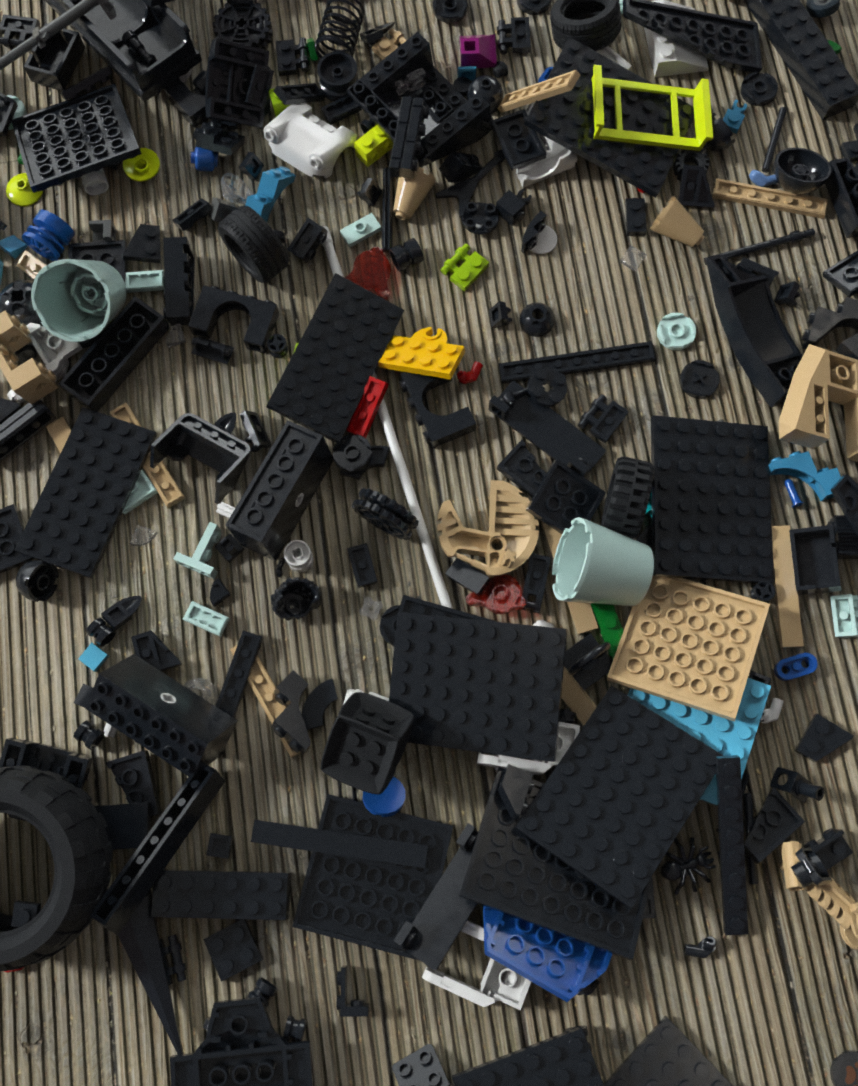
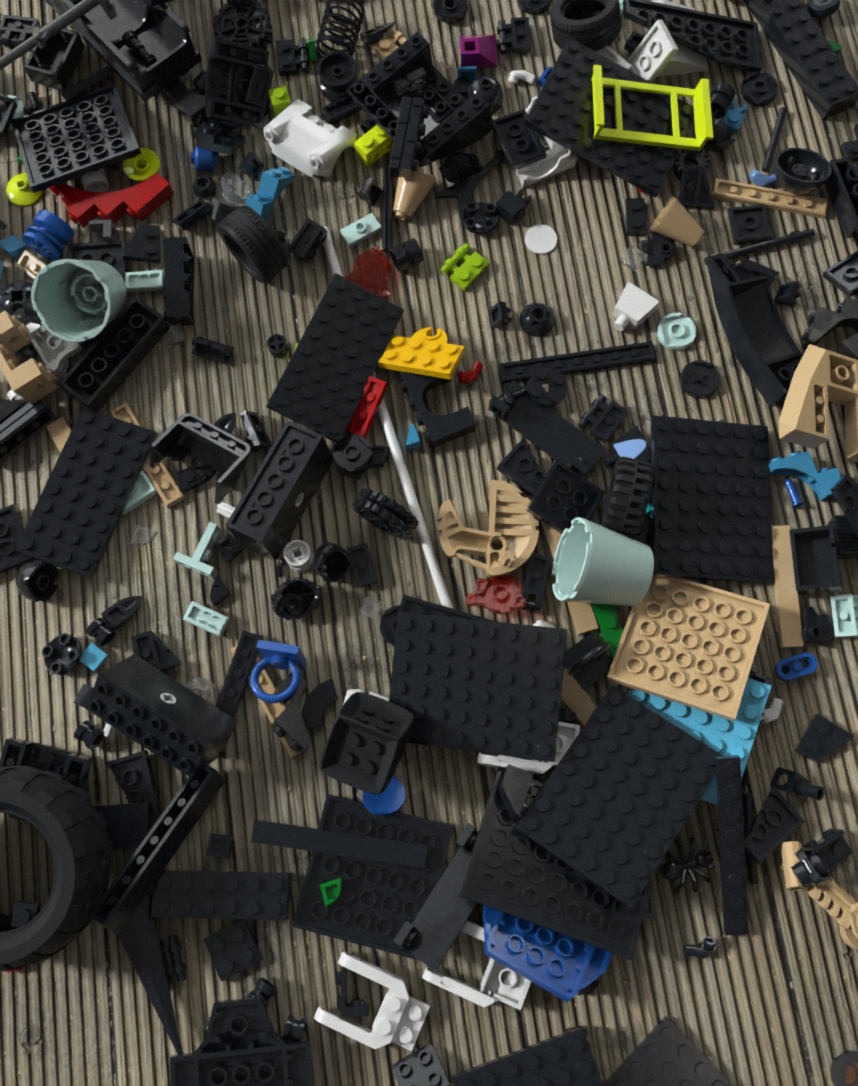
black arch [188,285,279,354] -> none
black tile [274,83,325,105] -> none
black tile [445,558,490,596] -> none
black piece [493,61,508,78] -> none
tan tile [497,70,580,113] -> none
black slope [521,210,547,253] -> none
black wheel [750,581,775,603] -> none
none -> black arm [23,92,41,115]
none -> black dish [42,633,82,675]
none -> red arch [49,172,174,228]
none -> black plate [176,465,217,492]
none -> black plate [192,176,216,198]
none -> blue tile [250,640,307,703]
none -> black hair [314,542,351,583]
none -> white plate [314,951,430,1051]
none -> green tile [320,877,342,907]
none -> dark azure slope [406,423,421,452]
none -> white arm [508,70,536,85]
none -> torso [603,426,651,469]
none -> white torso [613,281,659,331]
none -> black plate [624,31,645,53]
none -> white tile [627,20,678,83]
none -> black plate [637,232,675,266]
none -> black wheel [710,82,736,120]
none -> black tile [727,204,773,245]
none -> black plate [801,607,834,646]

